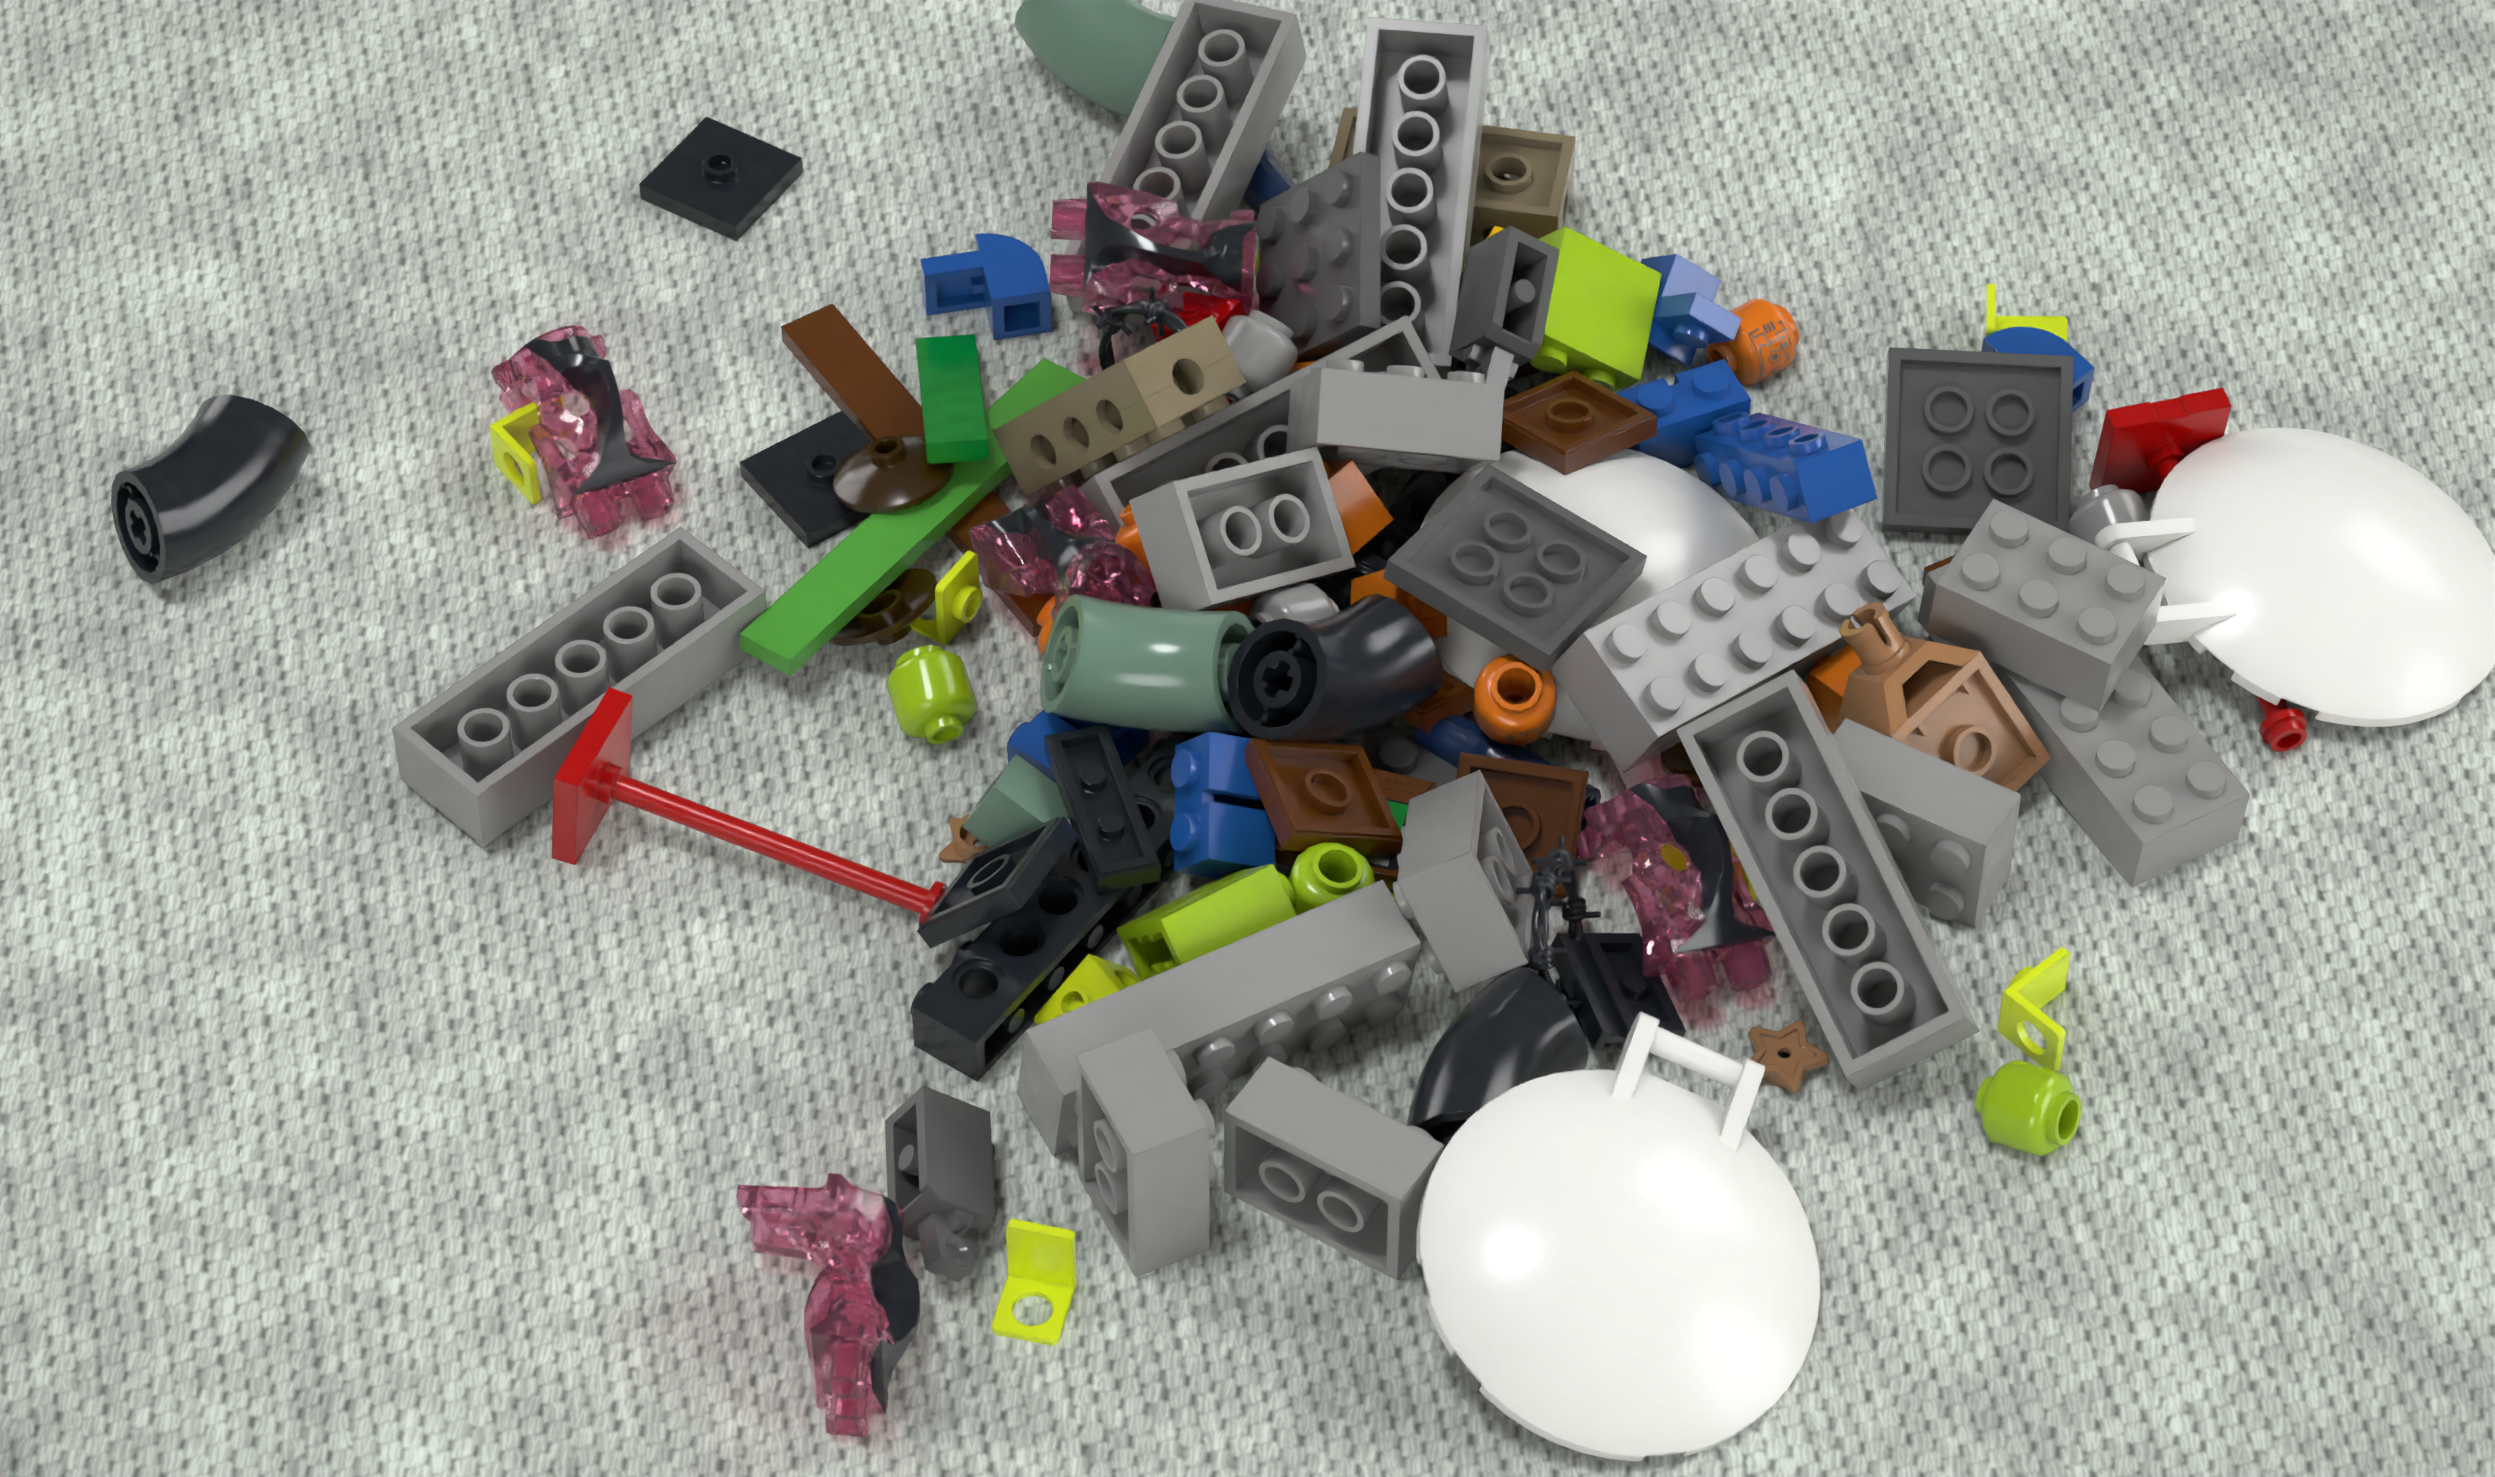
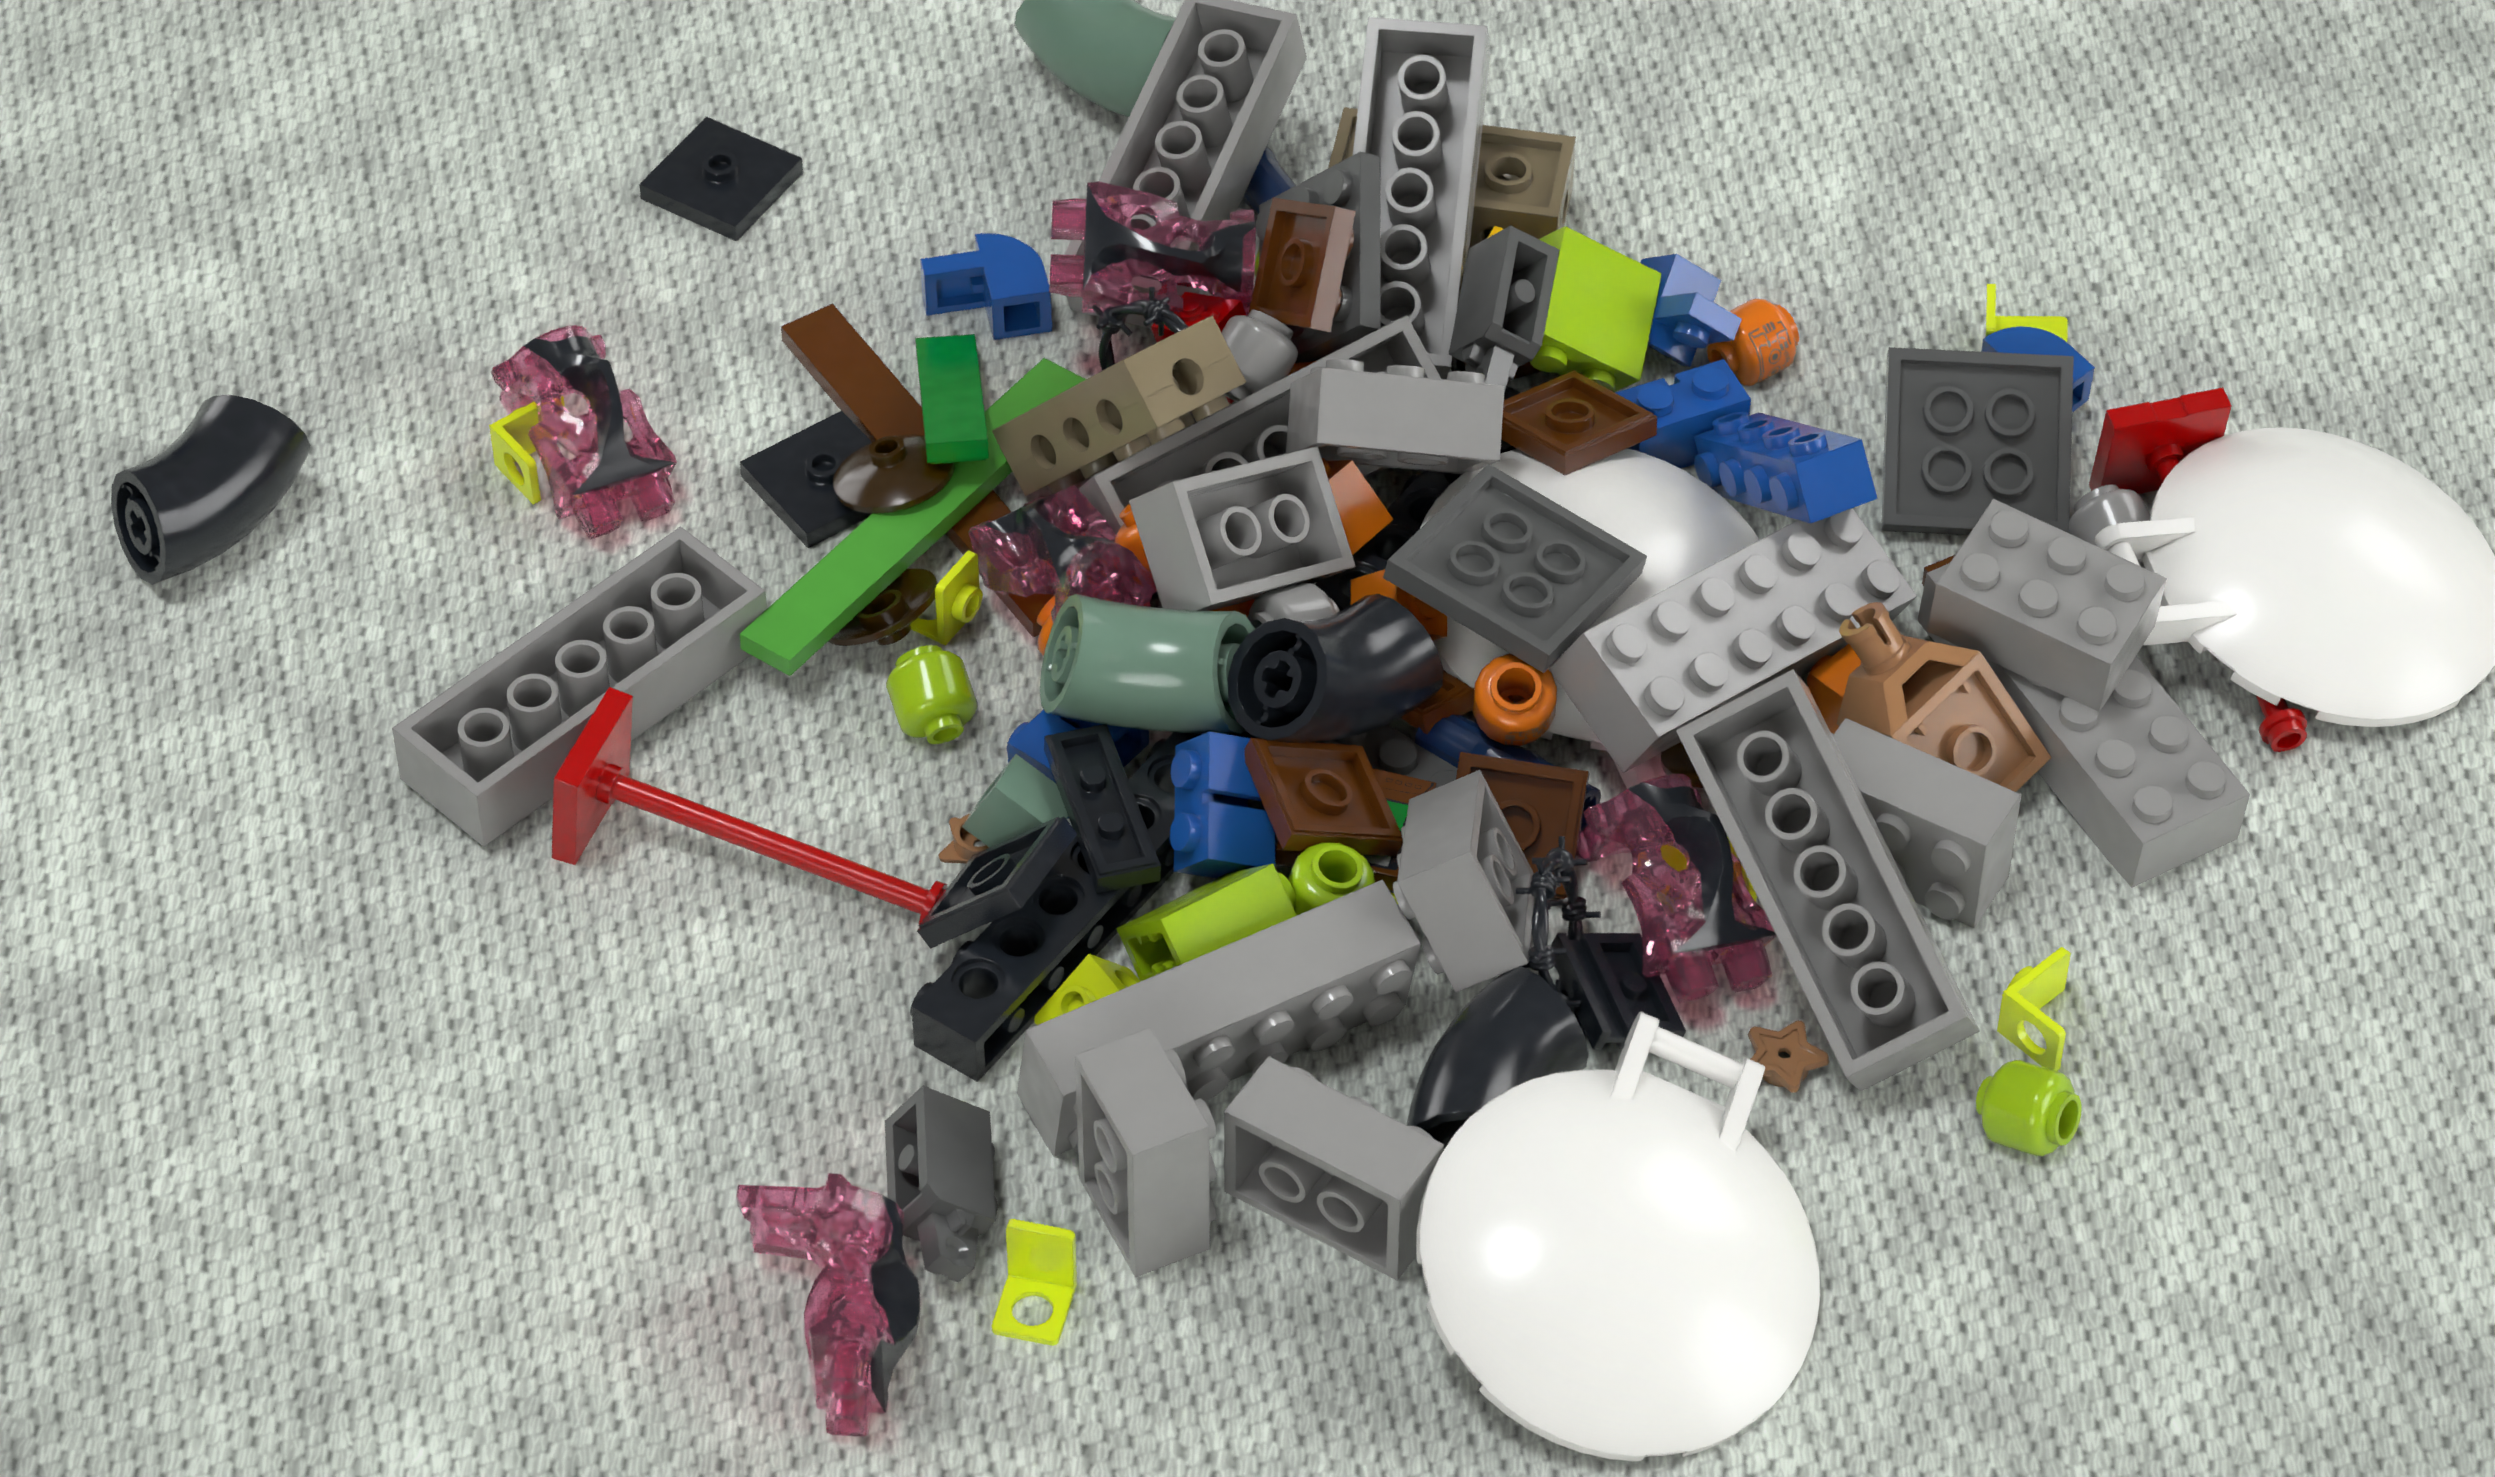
none -> reddish brown plate [1248,197,1356,332]

